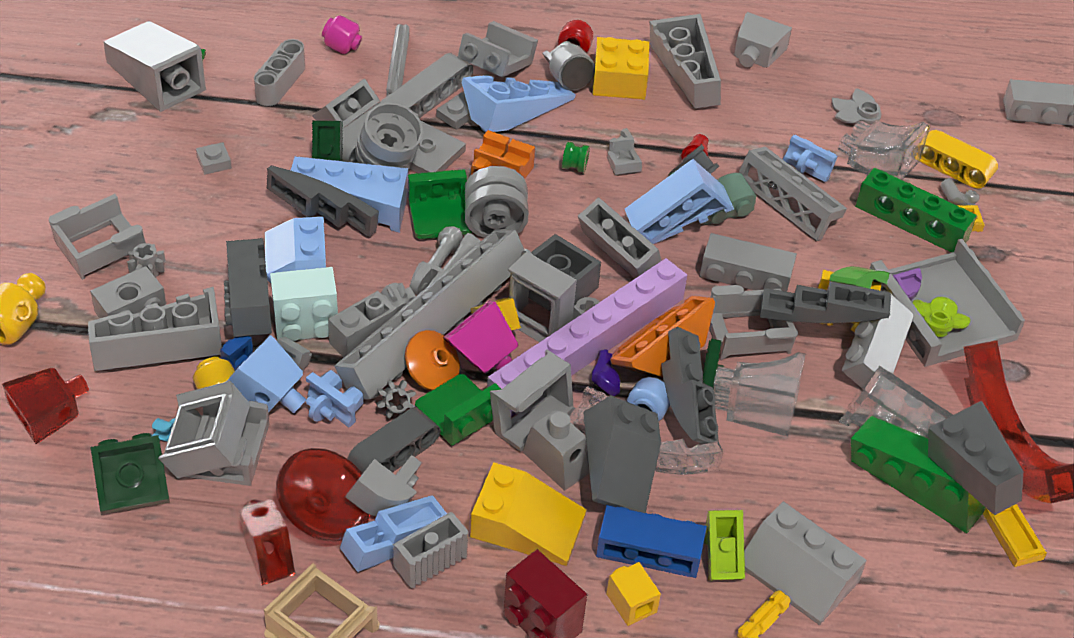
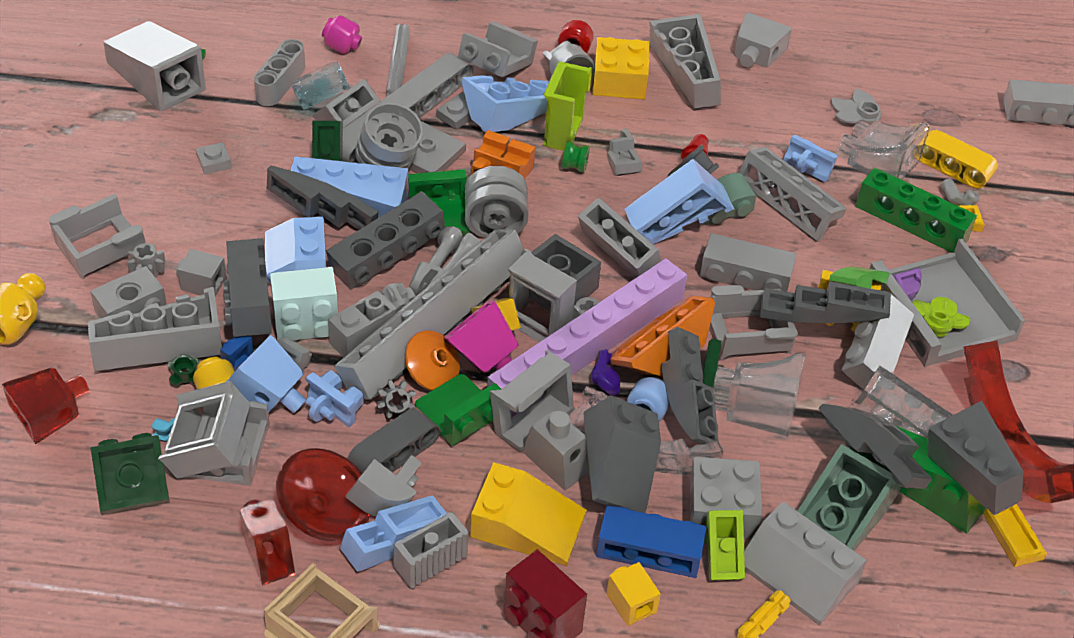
none -> dark green plate [168,355,199,386]
none -> light grey brick [176,249,227,297]
none -> clear light blue torso [291,62,351,110]
none -> dark grey brick [326,191,445,290]
none -> lime piece [543,61,592,151]
none -> light grey brick [689,457,762,539]
none -> sand green slope [797,444,902,551]
none -> dark grey slope [818,404,932,489]

